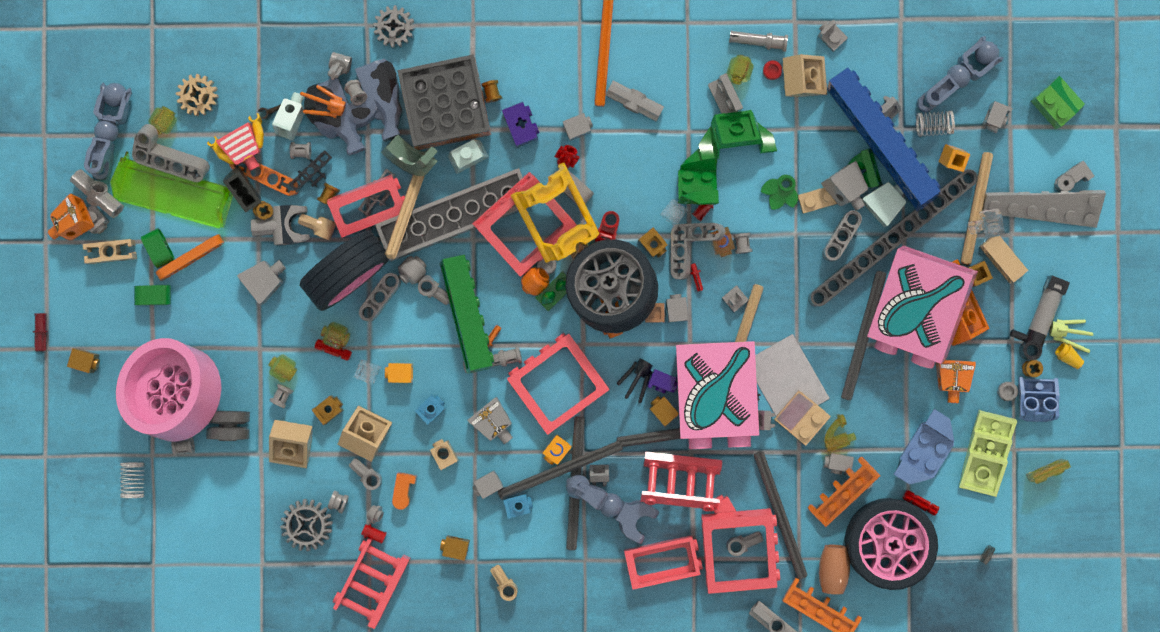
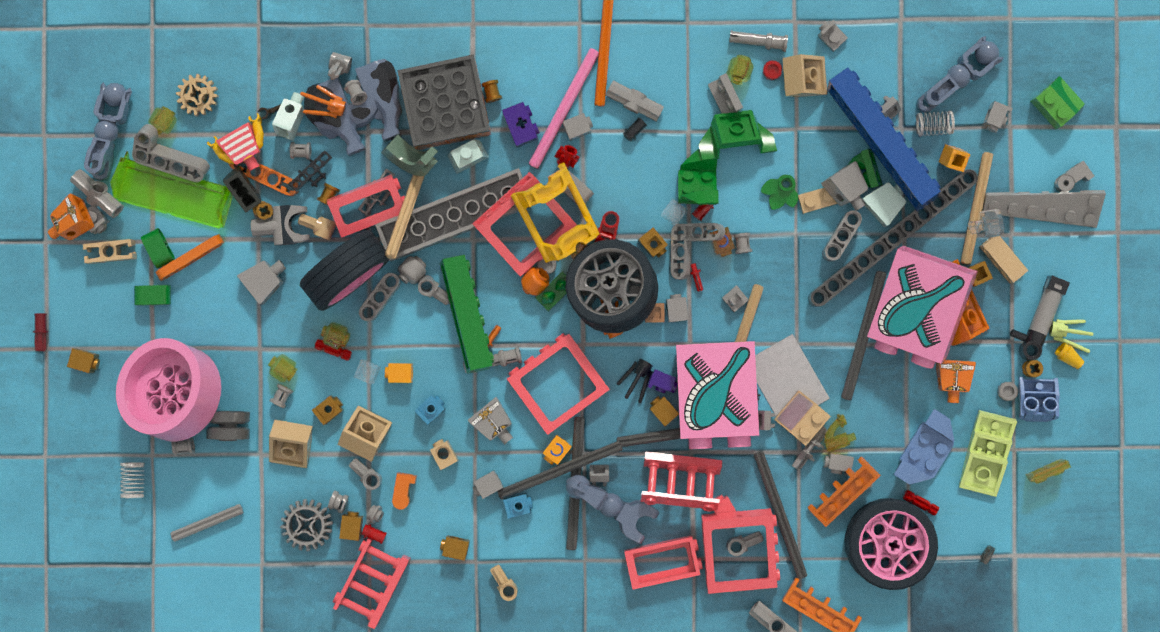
light grey gear [373,5,415,48] -> none
nougat piece [819,545,850,594] -> none
none -> light grey axle [170,504,244,542]
none -> pearl gold brick [339,511,363,541]
none -> bright pink axle [529,48,599,169]
none -> black pin [623,117,647,142]
none -> light grey piece [792,426,828,471]

